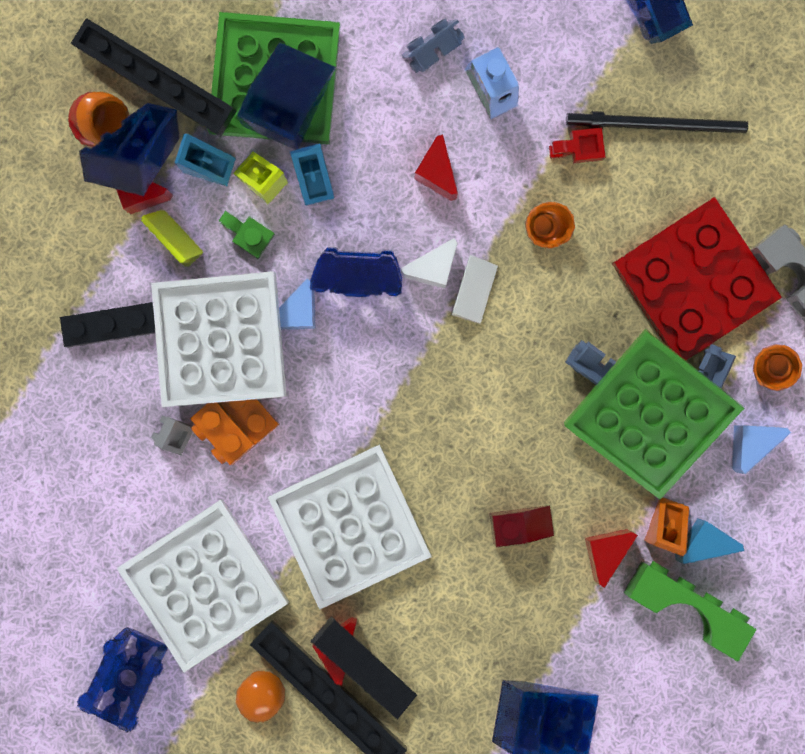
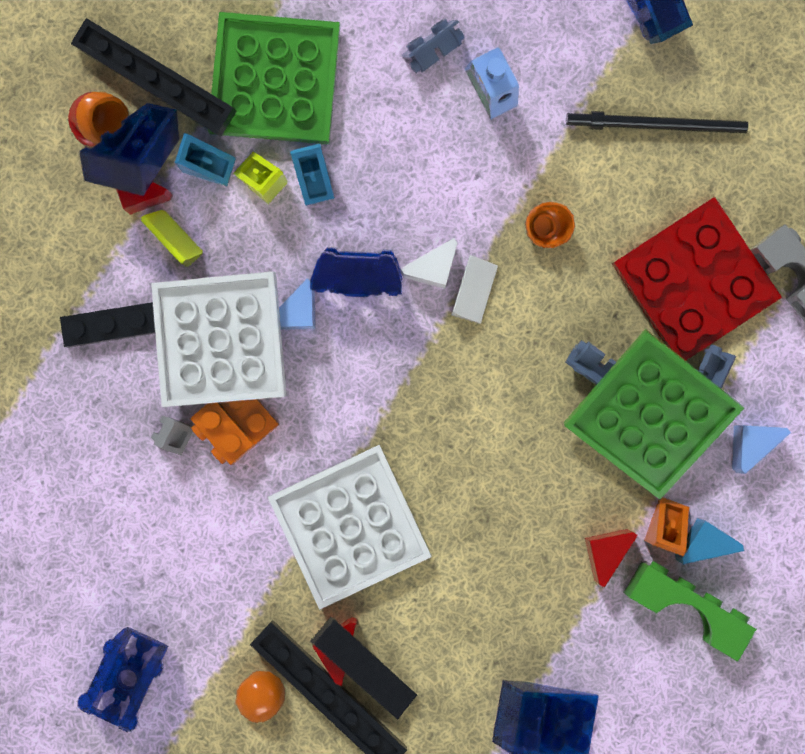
white plate [117,499,289,672] -> none
bright green plate [219,211,275,259] -> none
clear blue slope [237,42,336,150] -> none
red slope [414,134,458,201] -> none
dark red slope [489,505,554,547] -> none
red plate [549,128,606,164] -> none
orange hair [753,344,803,391] -> none

